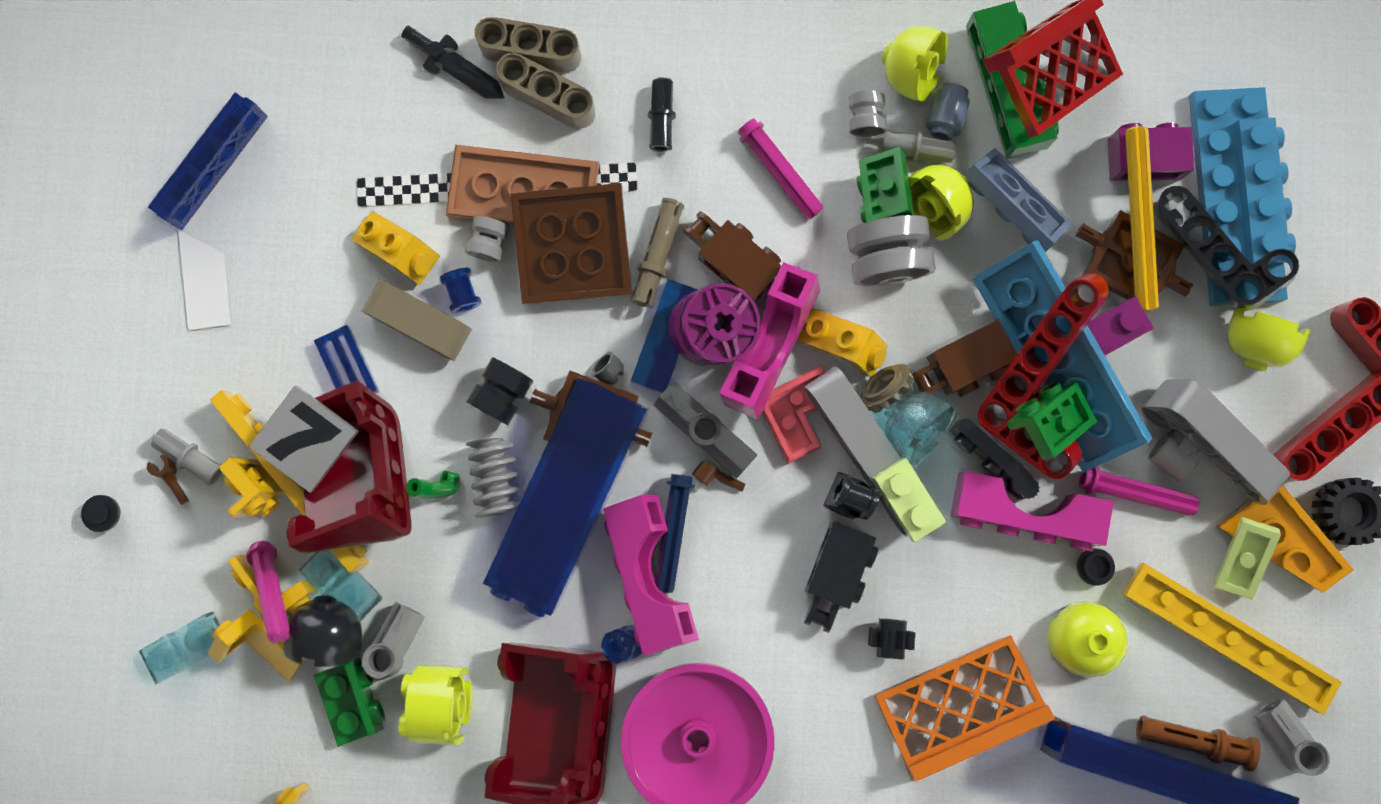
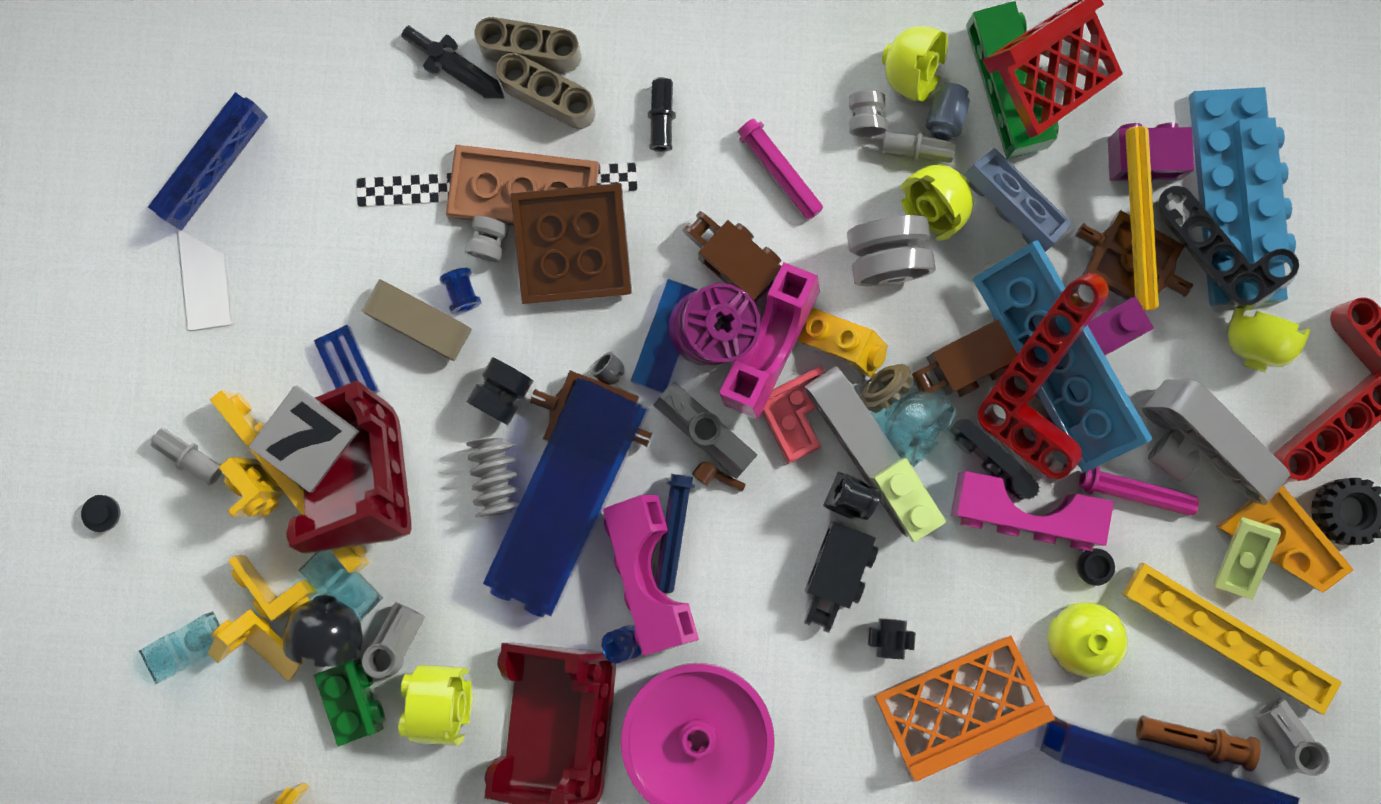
reddish brown hand [147,455,189,505] -> none
dark pink axle [246,541,290,643] -> none
yellow bracket [352,211,440,285] -> none
green arm [406,471,460,500] -> none
dark tan pin [630,198,684,308] -> none
green bracket [856,146,914,223] -> none
green bracket [1007,382,1097,460] -> none

